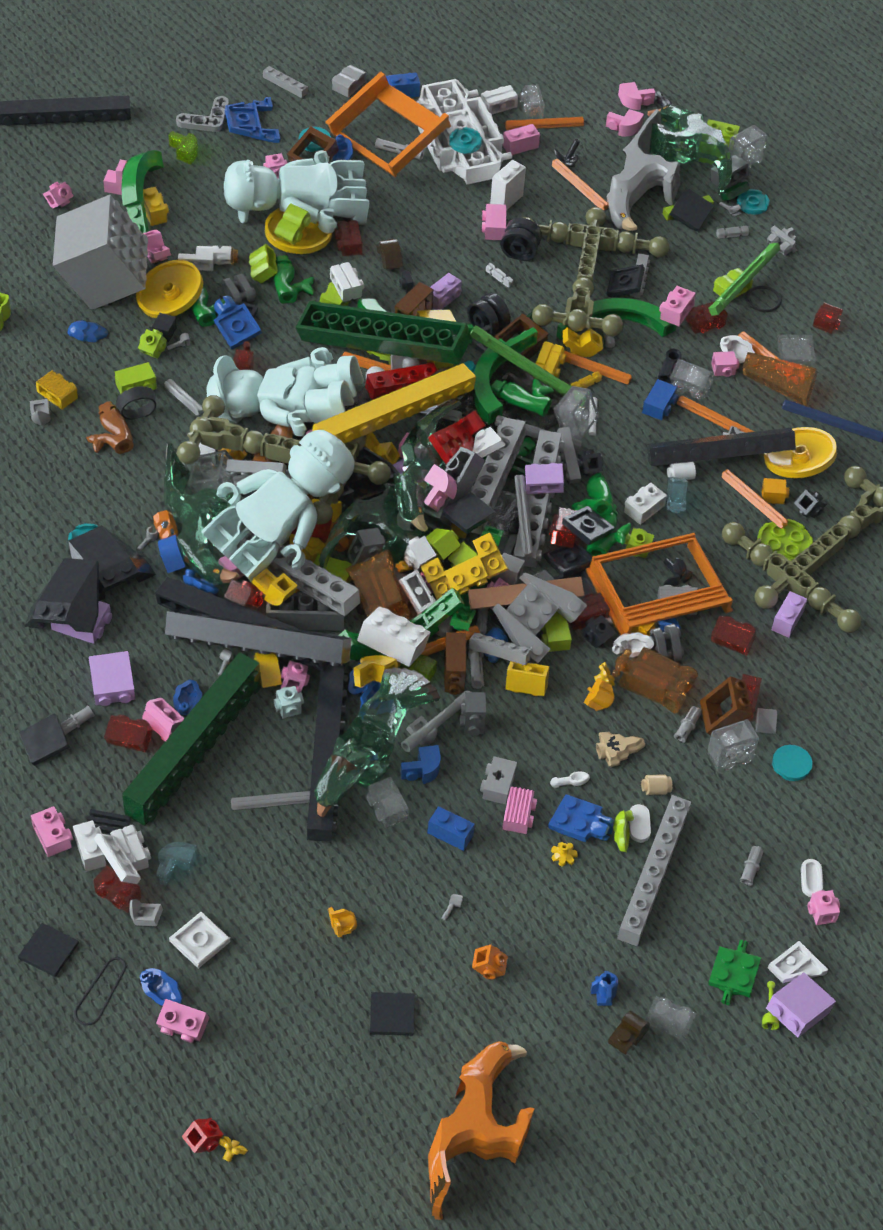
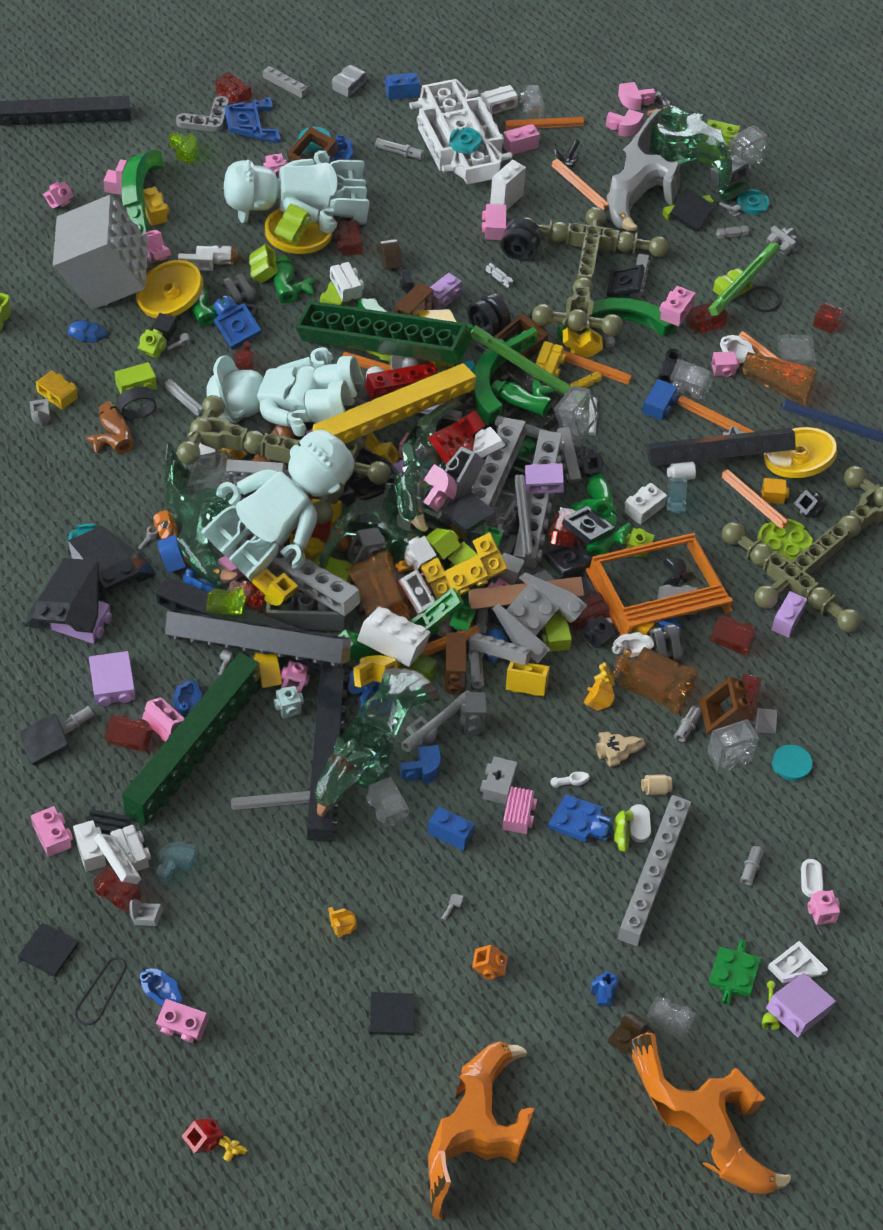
white plate [169,912,230,969] -> none
orange piece [325,72,451,177] -> none
yellow plant [551,842,578,866] -> none
none -> clear neon green brick [206,587,246,615]
none -> clear red brick [215,71,252,104]
none -> orange animal [629,1032,791,1195]

